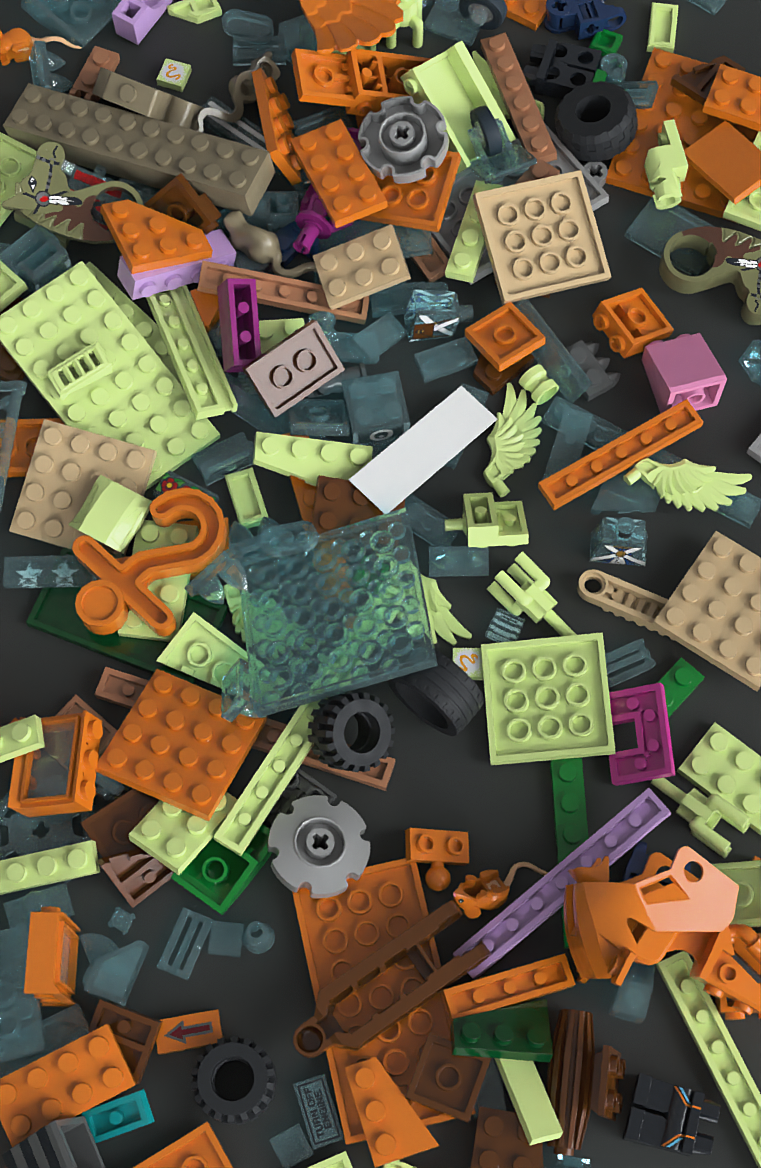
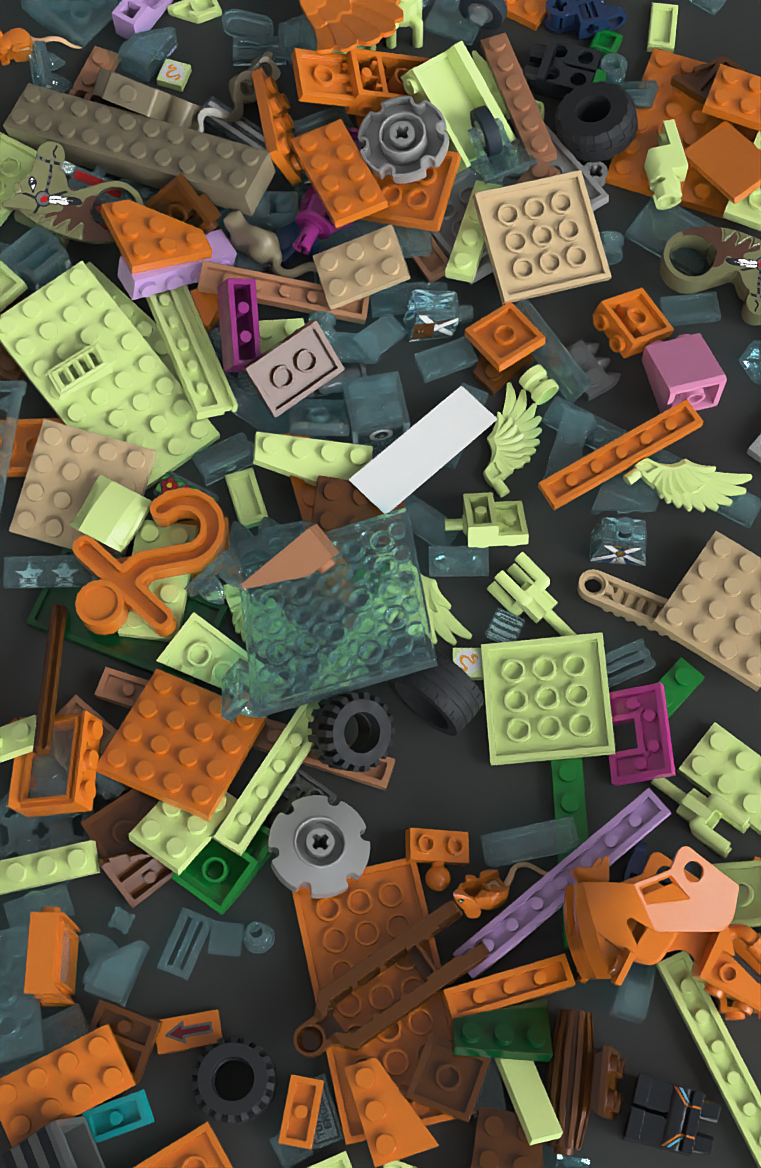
none -> reddish brown axle [33,604,67,756]
none -> clear light blue slope [118,27,178,83]
none -> nougat slope [241,524,340,589]
none -> orange plate [278,1074,324,1150]
none -> clear light blue tile [481,816,580,868]
none -> clear light blue wheel [599,230,624,265]
none -> clear light blue tile [659,292,721,326]

